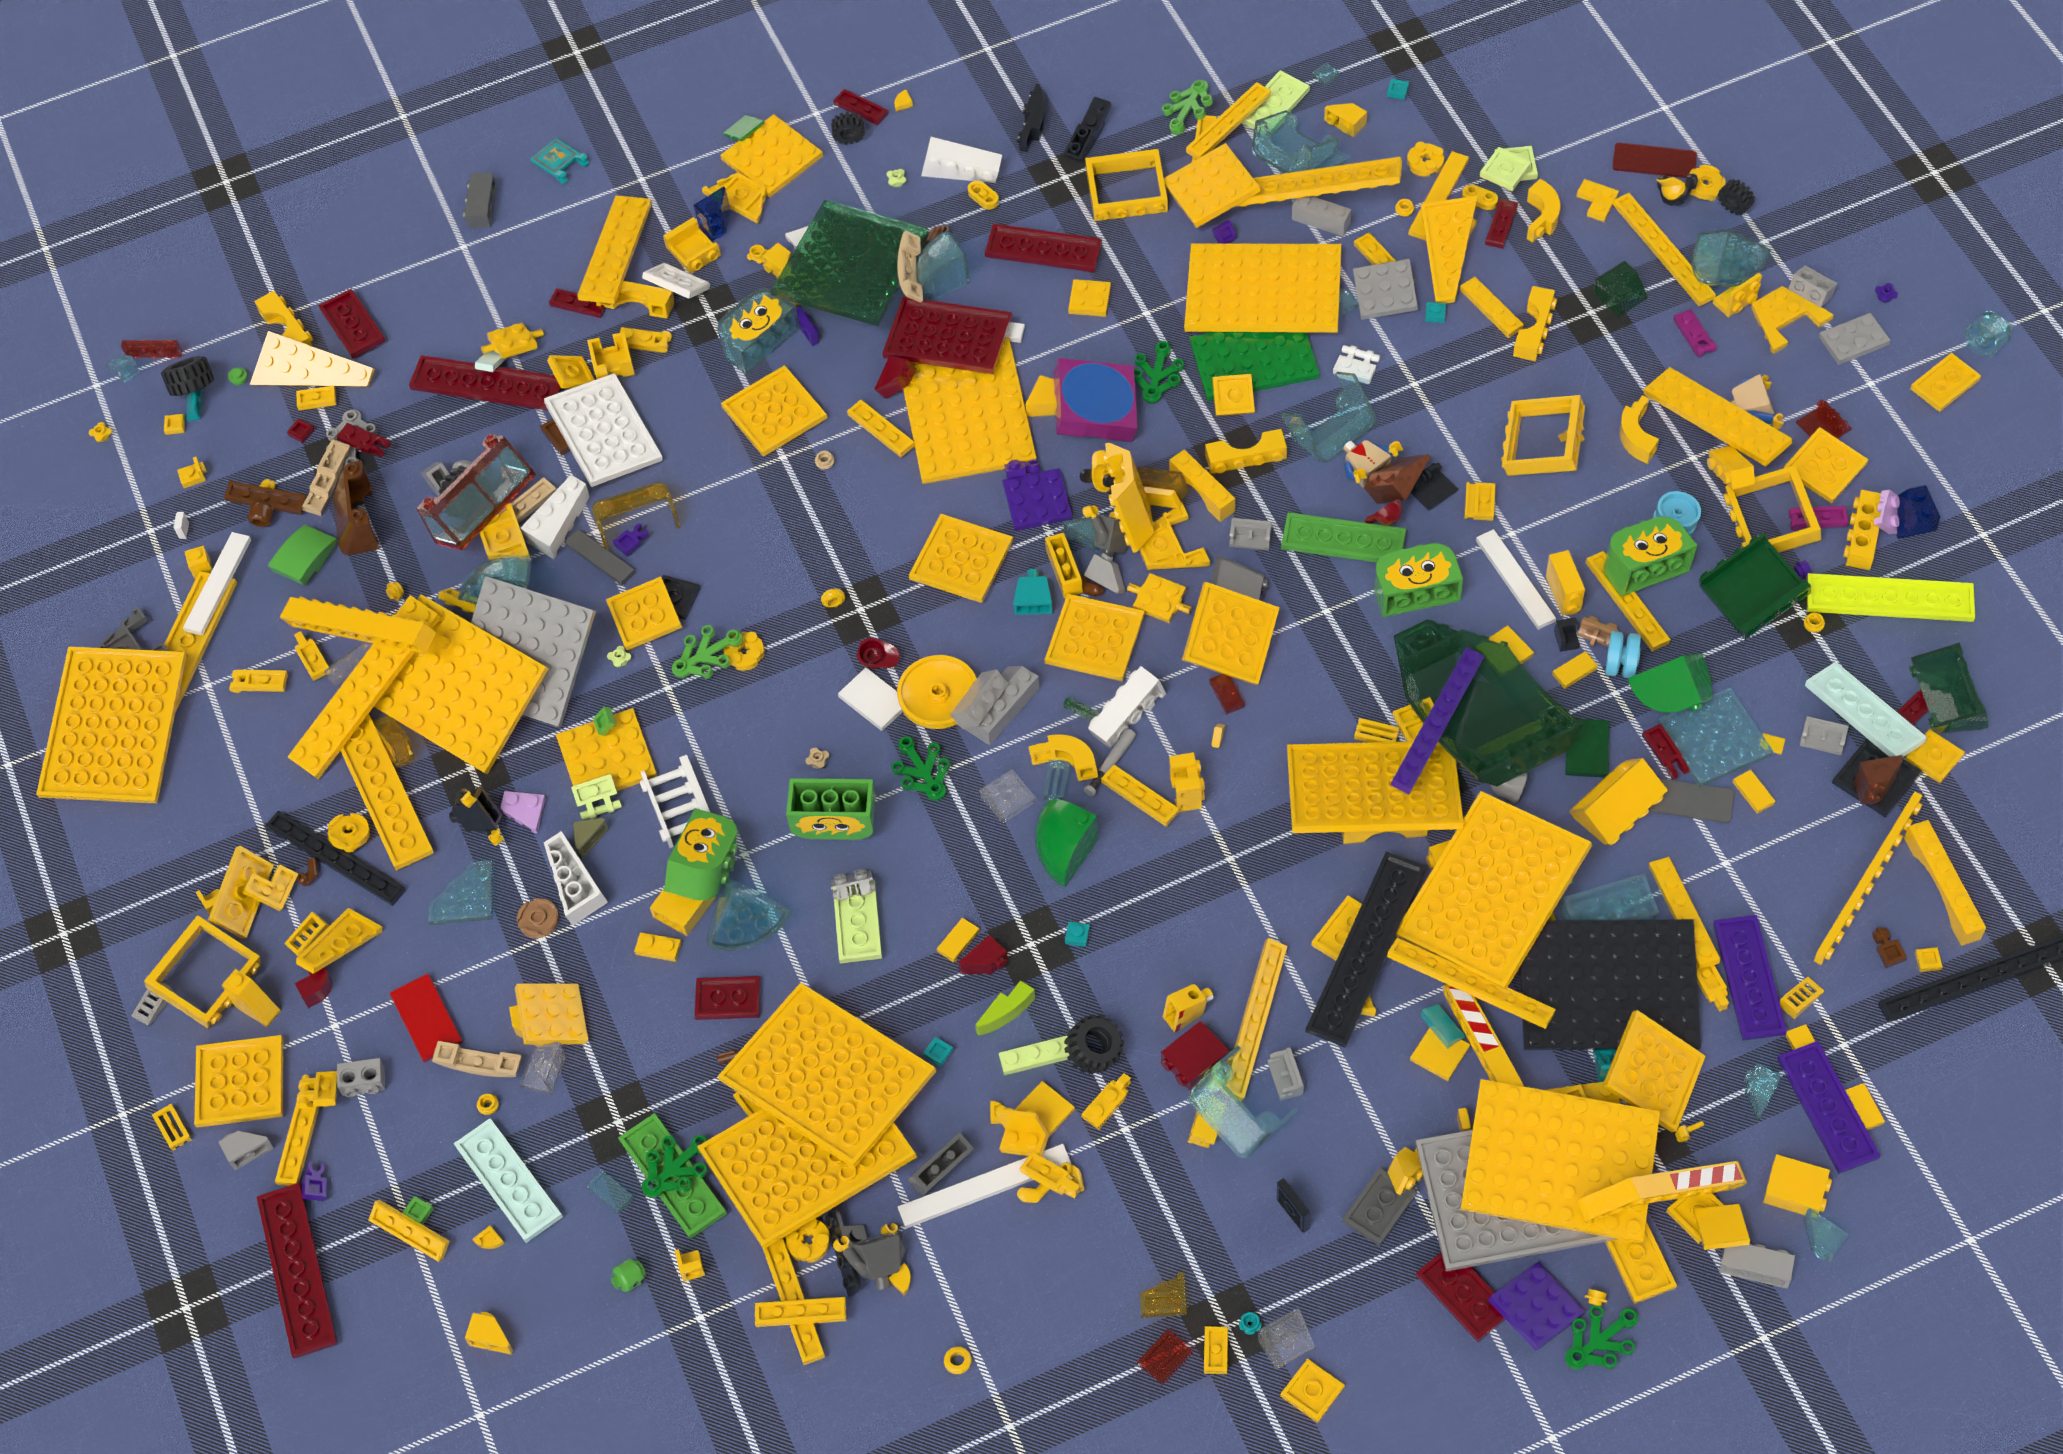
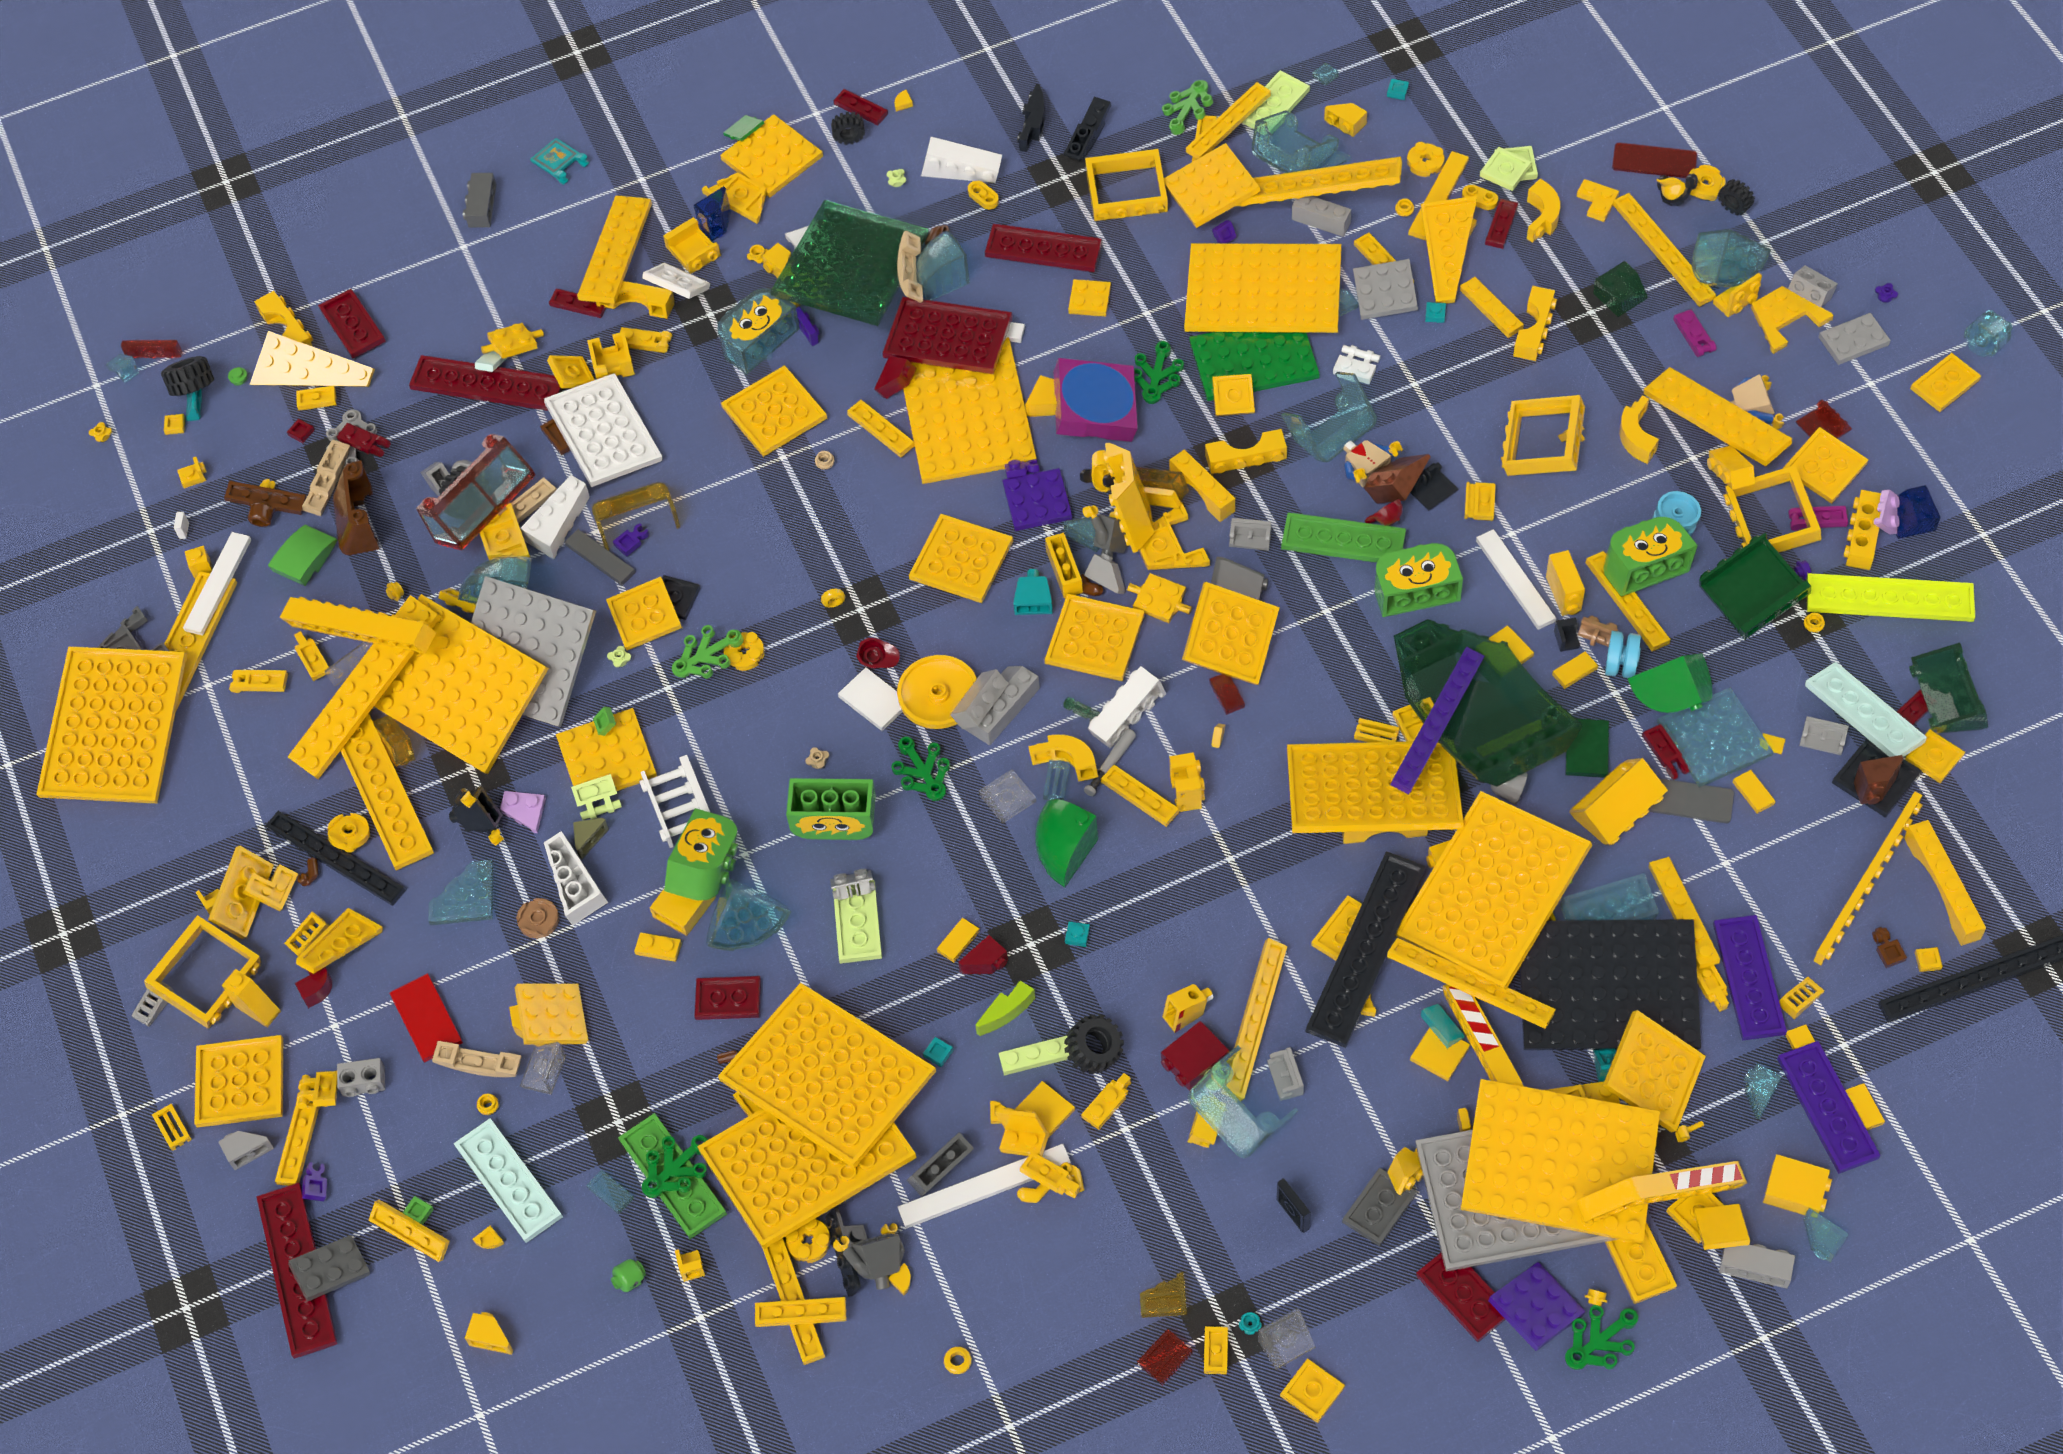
none -> dark grey plate [288,1235,370,1301]

